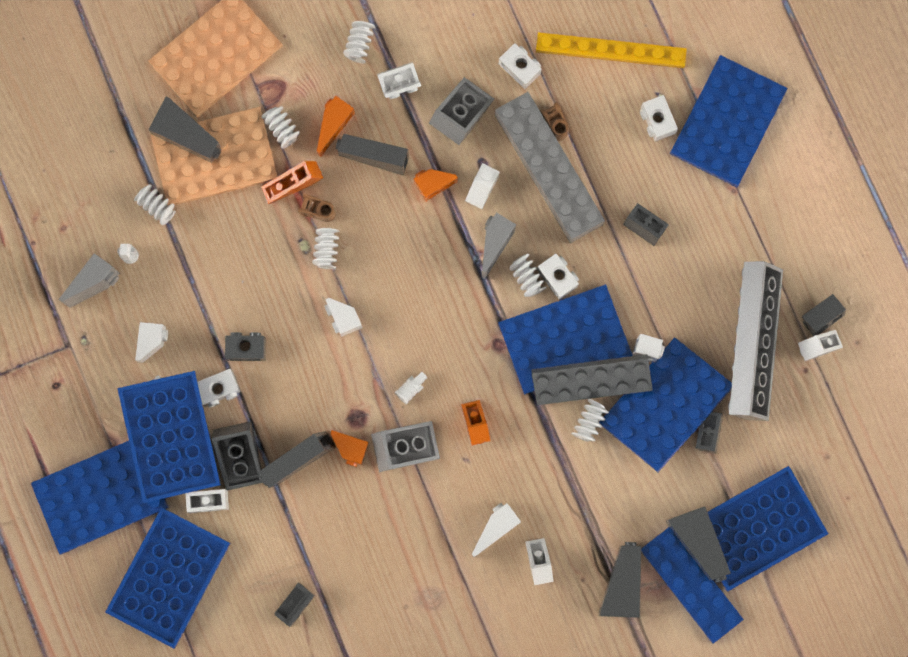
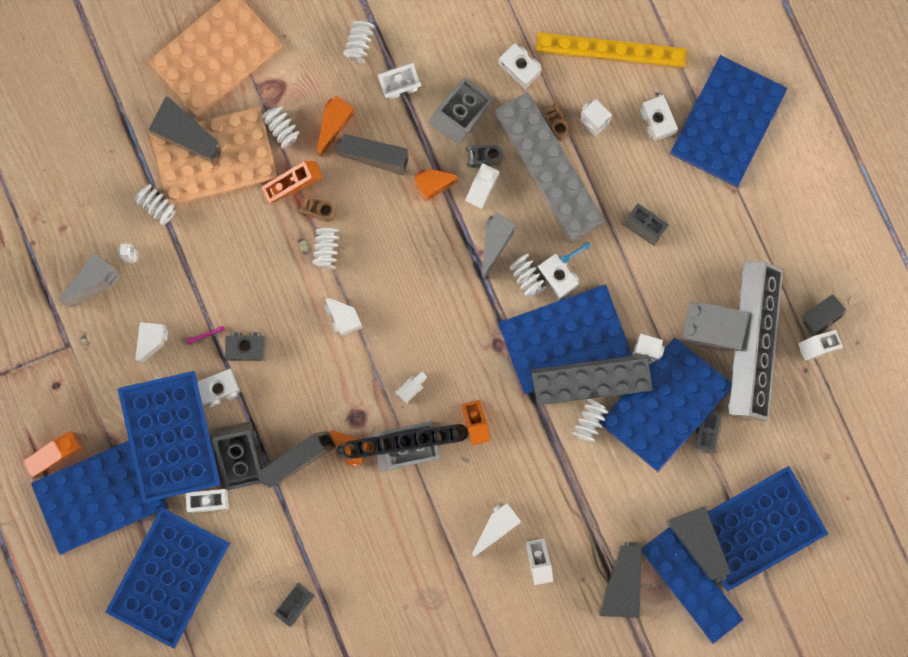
none -> orange slope [24,431,84,478]
none -> dark pink hinge [187,326,225,345]
none -> black beam [336,424,468,460]
none -> dark grey piece [466,145,502,168]
none -> dark azure hinge [561,242,590,263]
none -> white brick [580,99,612,137]
none -> light grey slope [681,302,750,350]

